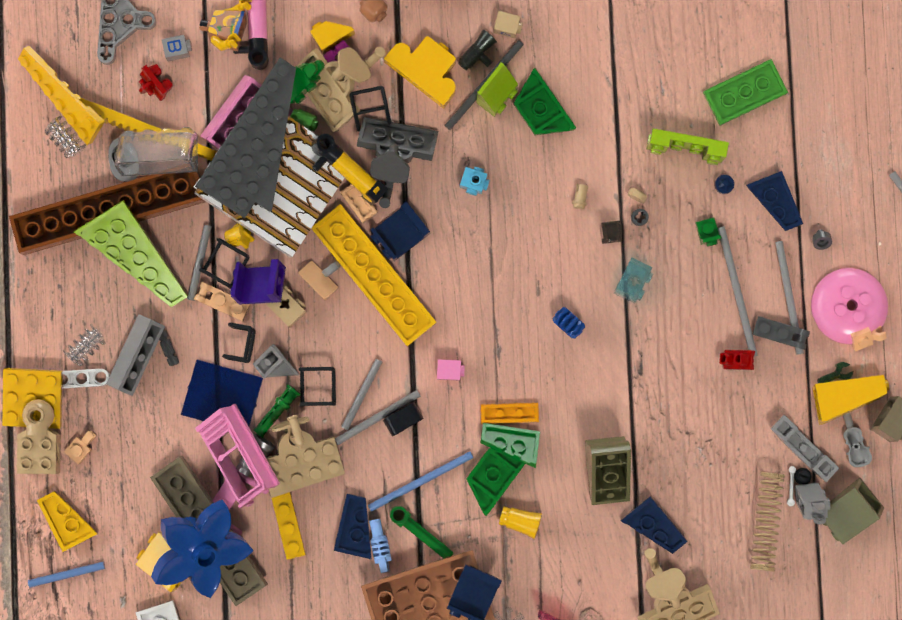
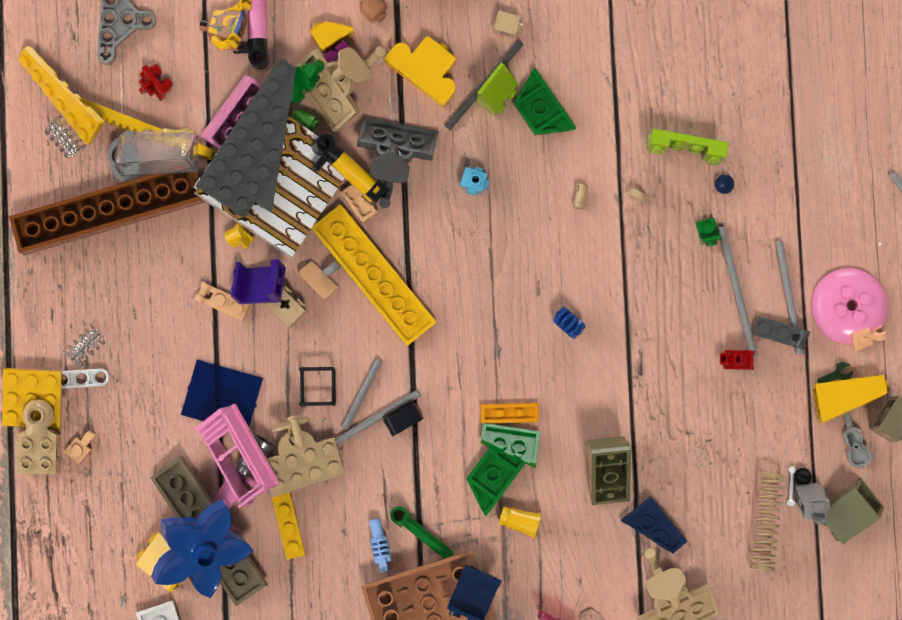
medium blue bar [28,561,105,588] -> none
yellow wing [37,491,98,552] -> none
lime wing [74,200,188,307] -> none
light grey brick [106,314,165,396] -> none
dark grey axle [159,330,179,366] -> none
light grey brick [162,35,192,62] -> none
light grey piece [187,225,211,301] -> none
black piece [199,238,250,289] -> none
black piece [222,323,256,363] -> none
light grey slope [253,344,299,379] -> none
green pin [253,384,301,438] -> none
dark blue wing [334,494,372,559] -> none
black piece [350,86,391,132] -> none
medium blue piece [368,451,473,512] -> none
dark blue panel [370,202,430,262] -> none
bright pink brick [437,360,465,381] -> none
pearl dark grey piece [458,29,497,71] -> none
clear smoke brick [600,220,622,244] -> none
clear light blue brick [614,258,653,303] -> none
dark grey bush [631,209,649,226] -> none
bright green tile [703,59,788,126] -> none
dark blue wing [746,171,803,231] -> none
light grey slope [771,415,839,482] -> none
dark grey tile [812,230,832,250] -> none

